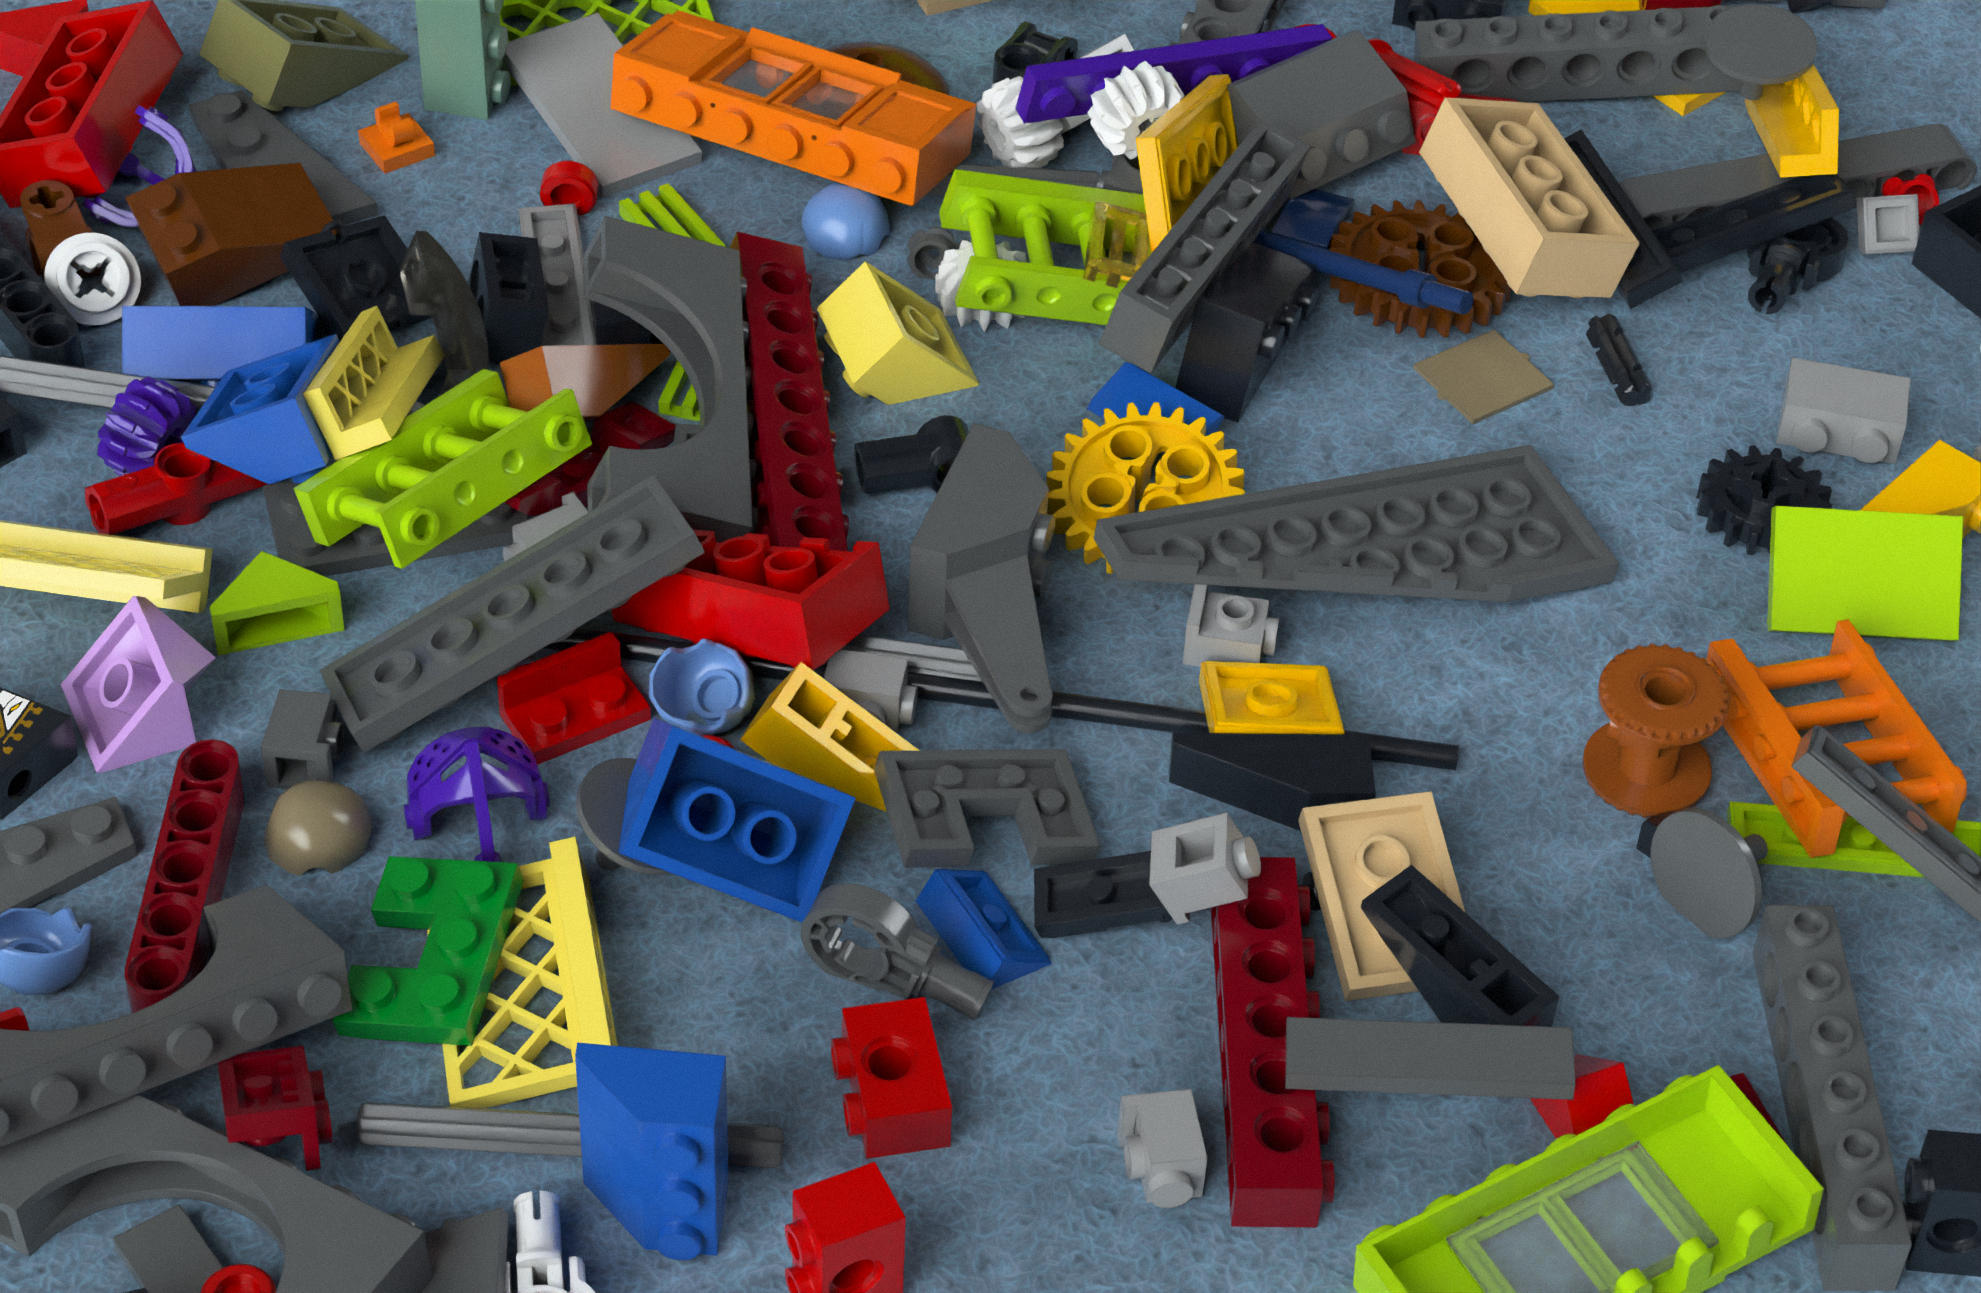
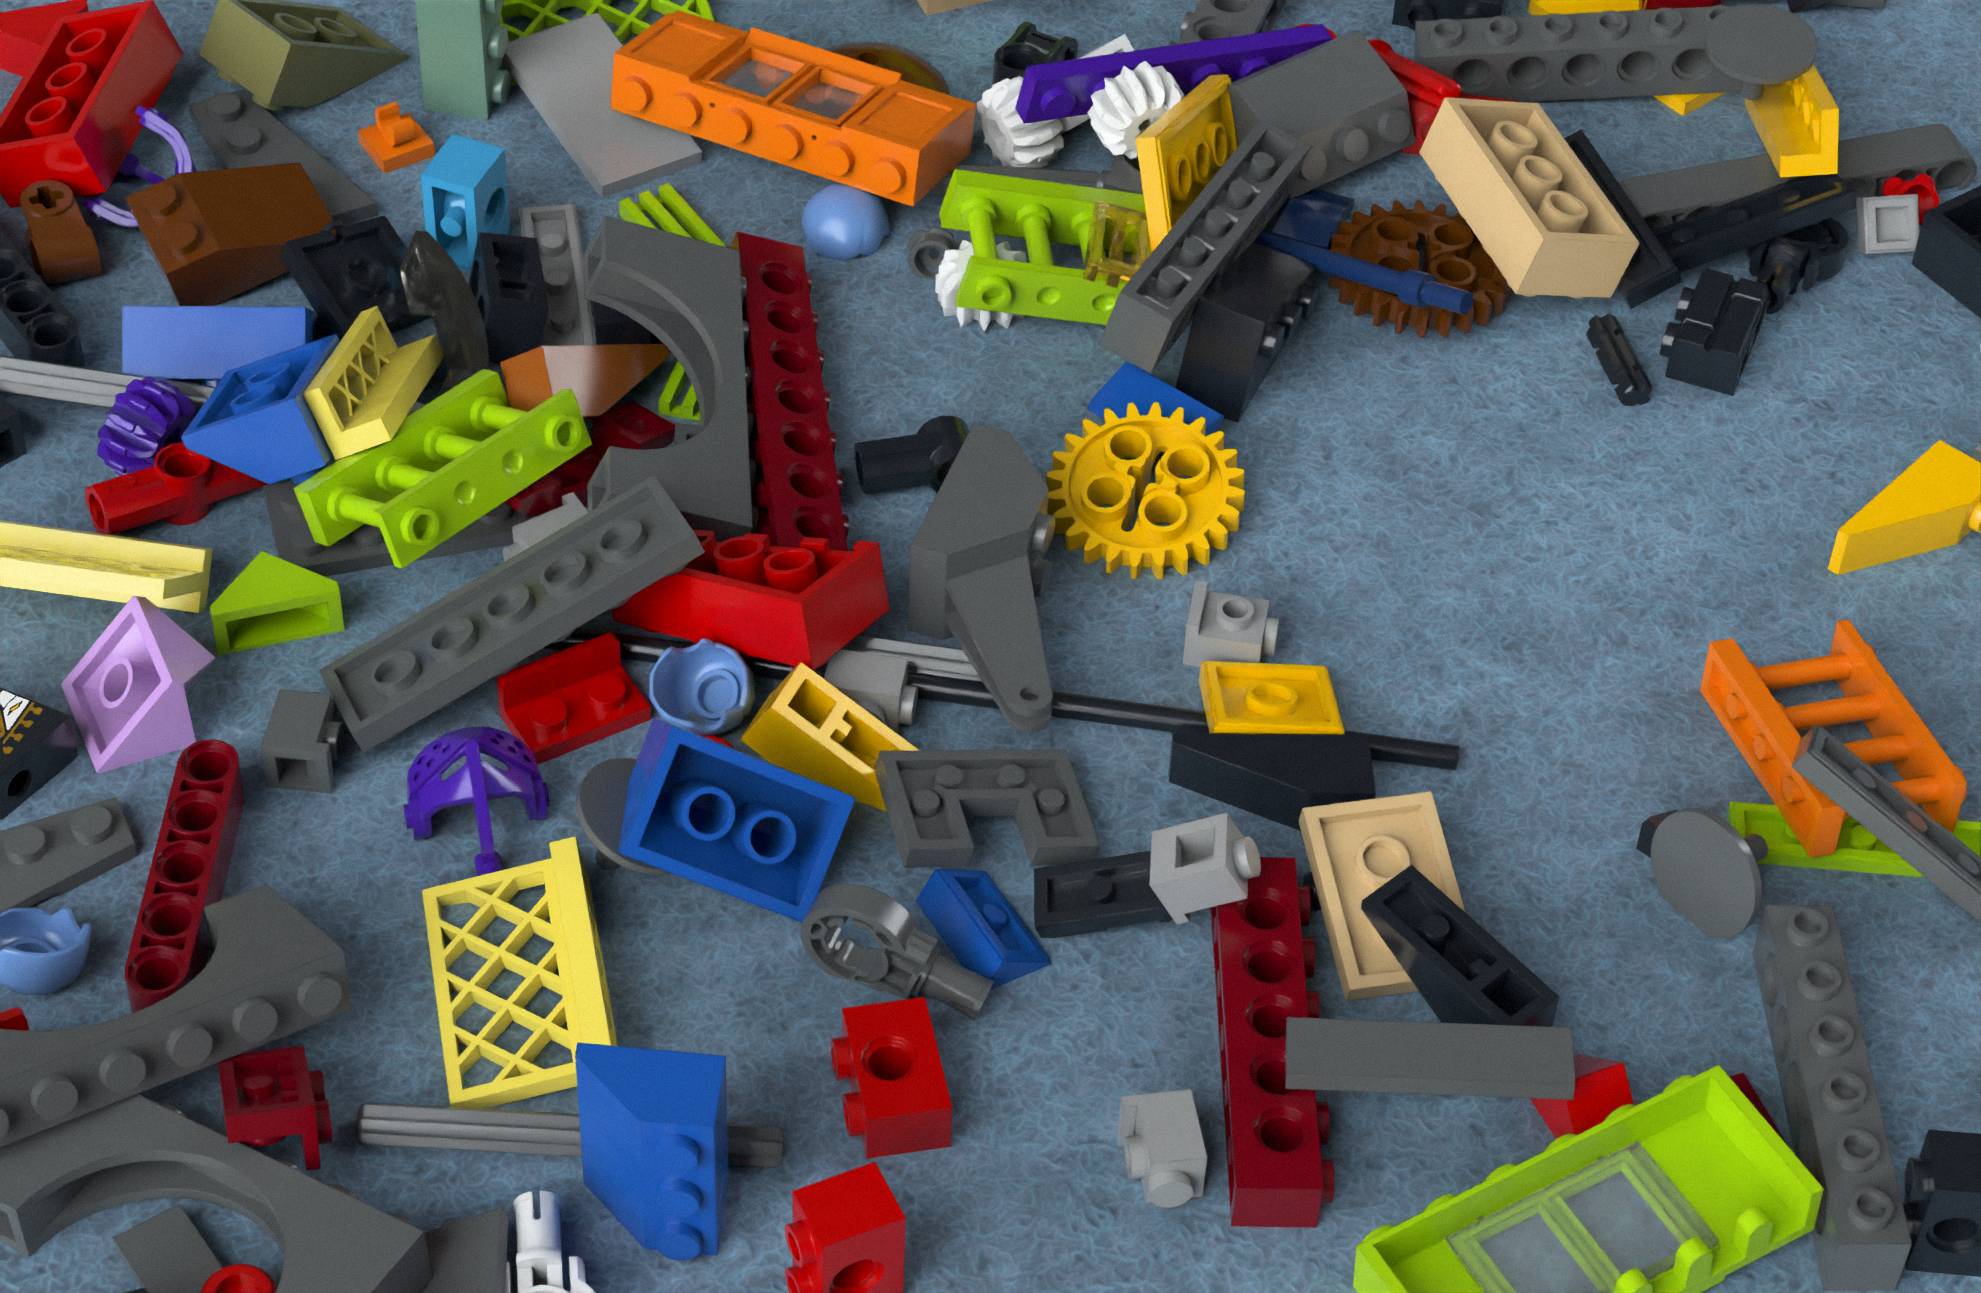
white gear [44,233,141,327] -> none
dark tan hair [264,780,373,876] -> none
green plate [332,856,524,1046] -> none
red tile [540,161,599,215] -> none
light yellow slope [816,261,979,405] -> none
dark grey wing [1093,445,1619,602] -> none
dark tan piece [1413,329,1554,424] -> none
dark orange hose [1582,644,1730,818] -> none
black gear [1696,445,1833,556] -> none
lime tile [1767,506,1963,642] -> none
light grey brick [1776,358,1911,464] -> none
none -> dark azure brick [421,134,511,272]
none -> black brick [1660,268,1770,396]

